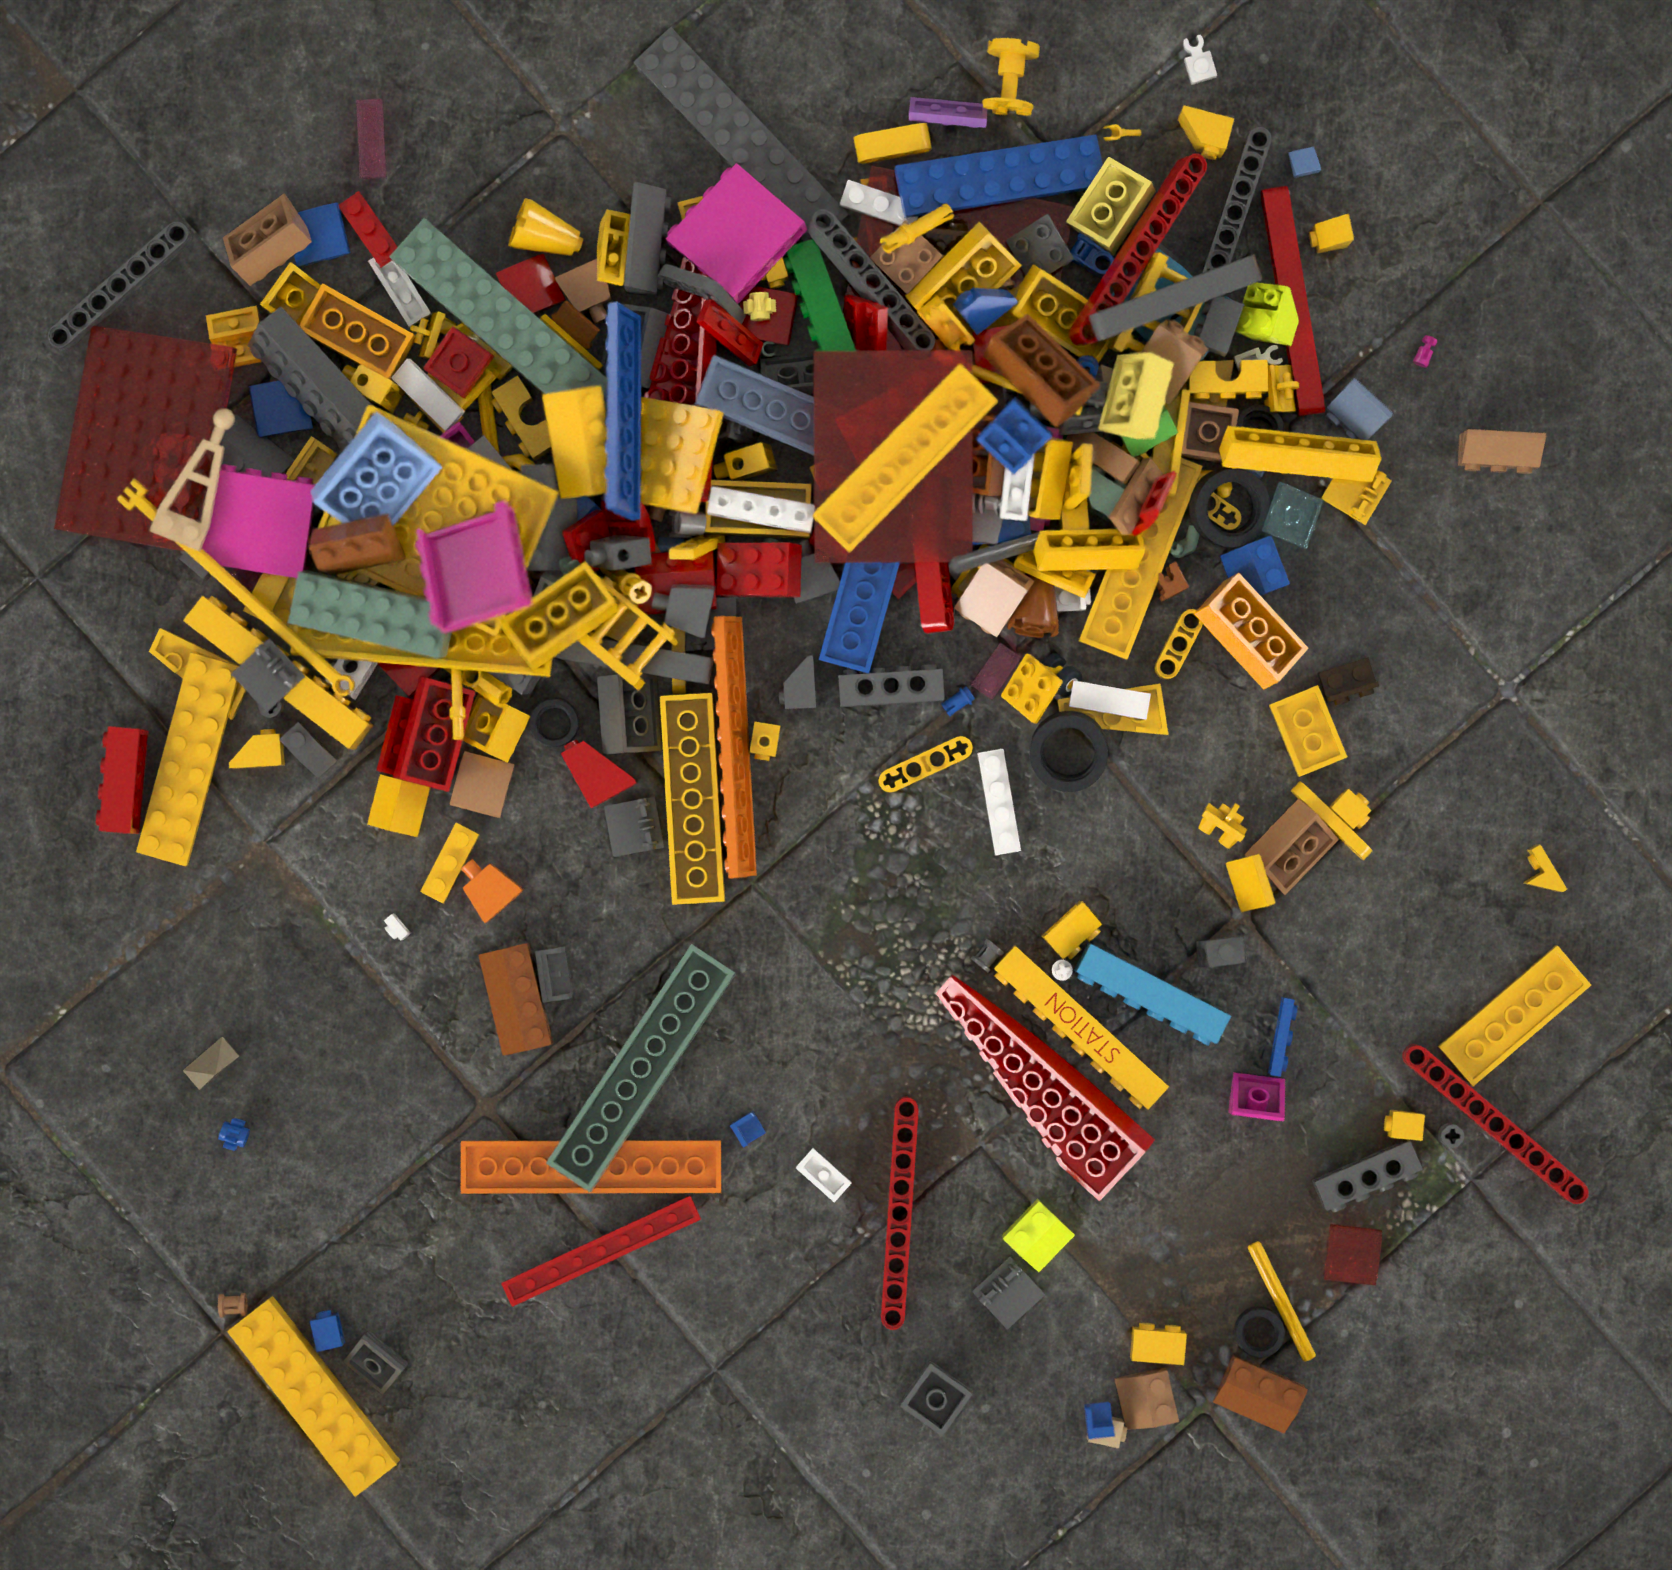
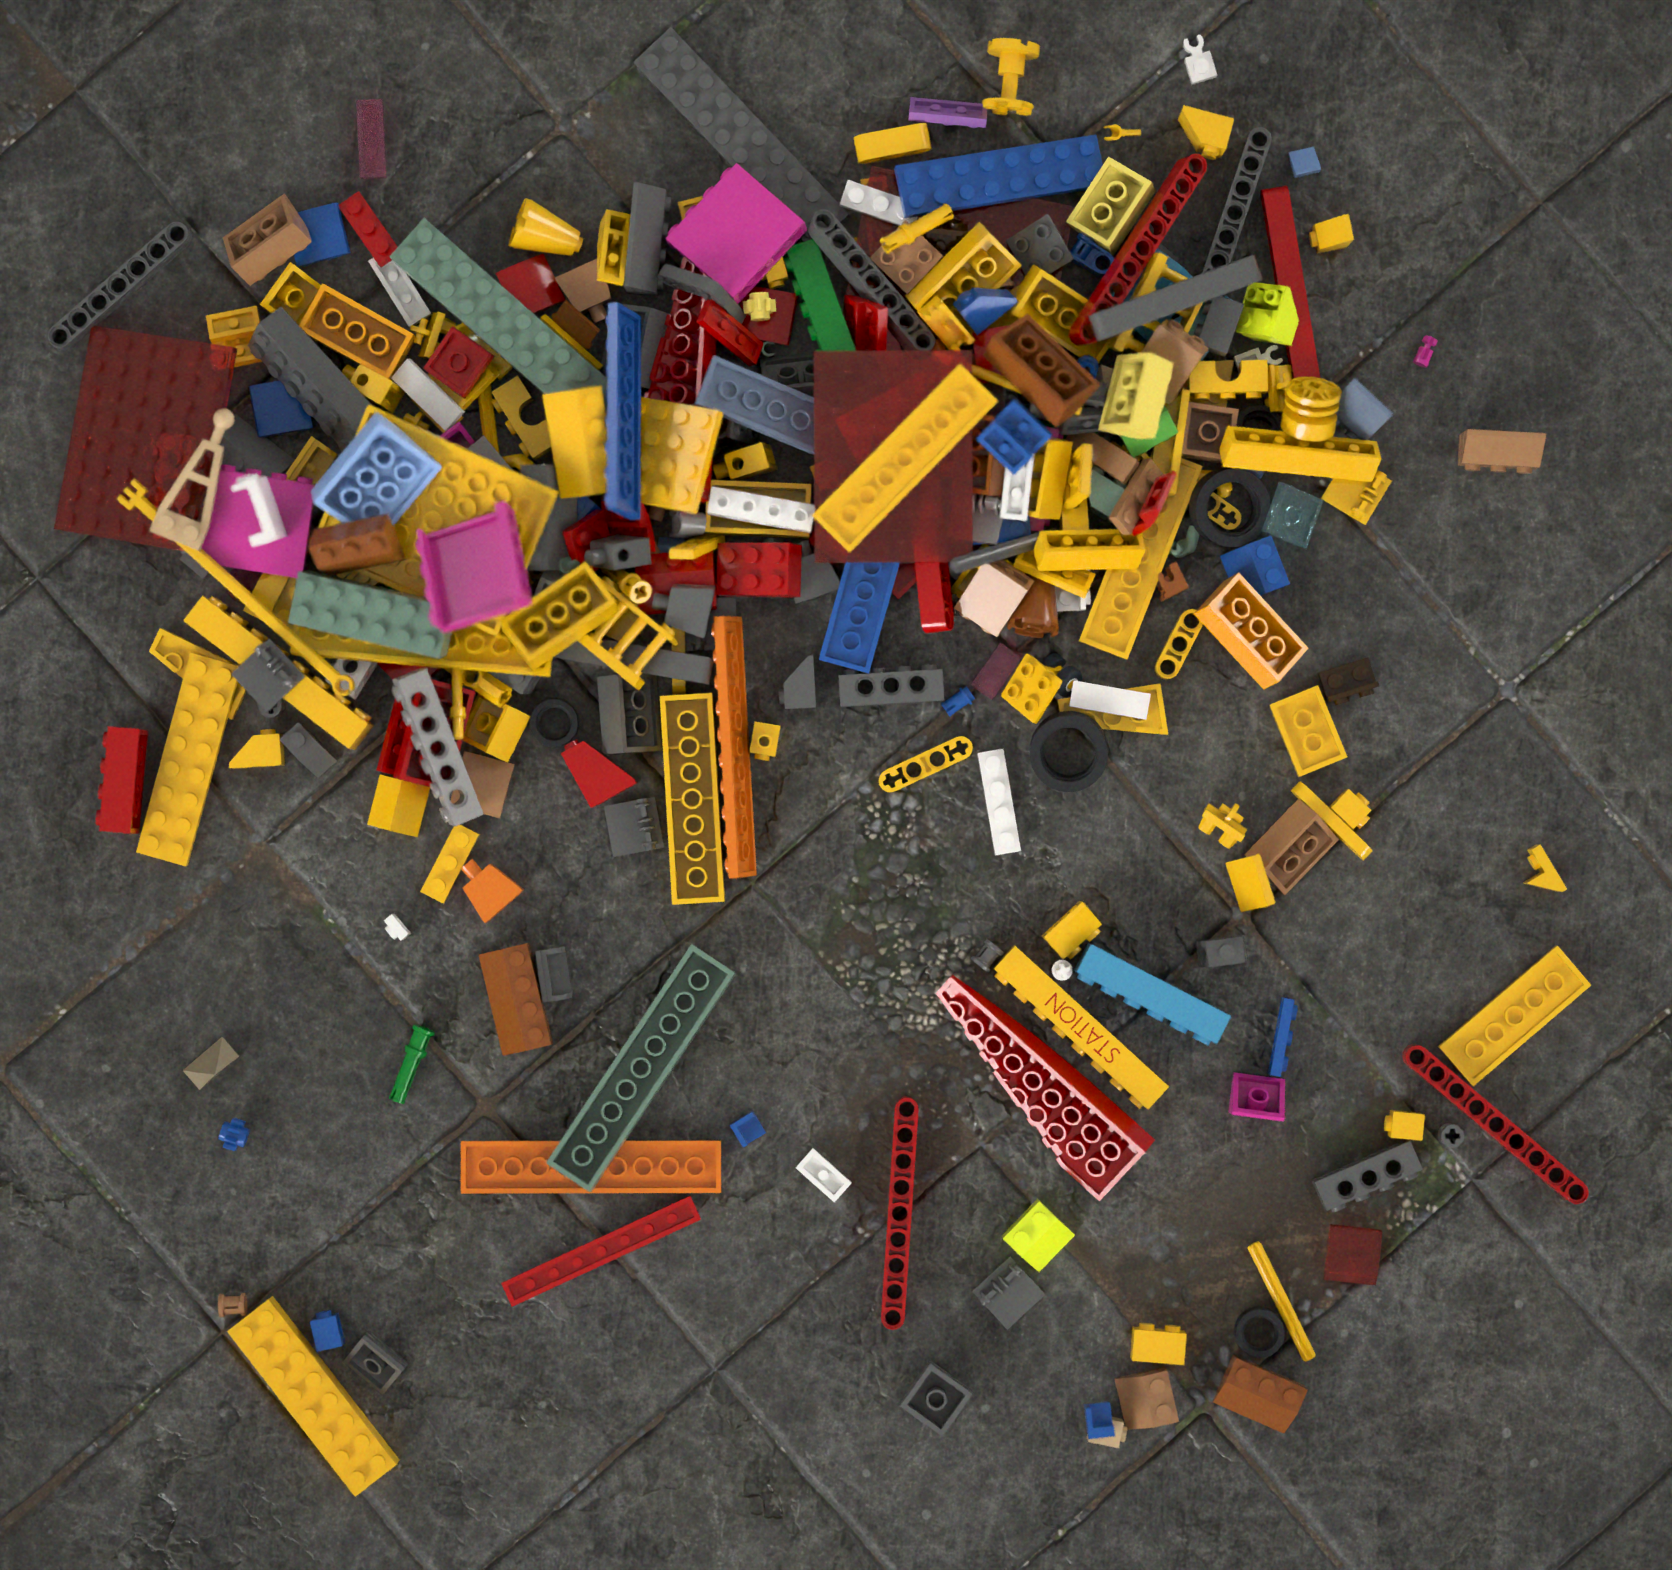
none -> white panel [231,474,288,547]
none -> green pin [389,1024,435,1104]
none -> light grey brick [392,668,483,826]
none -> yellow wheel [1280,377,1342,441]

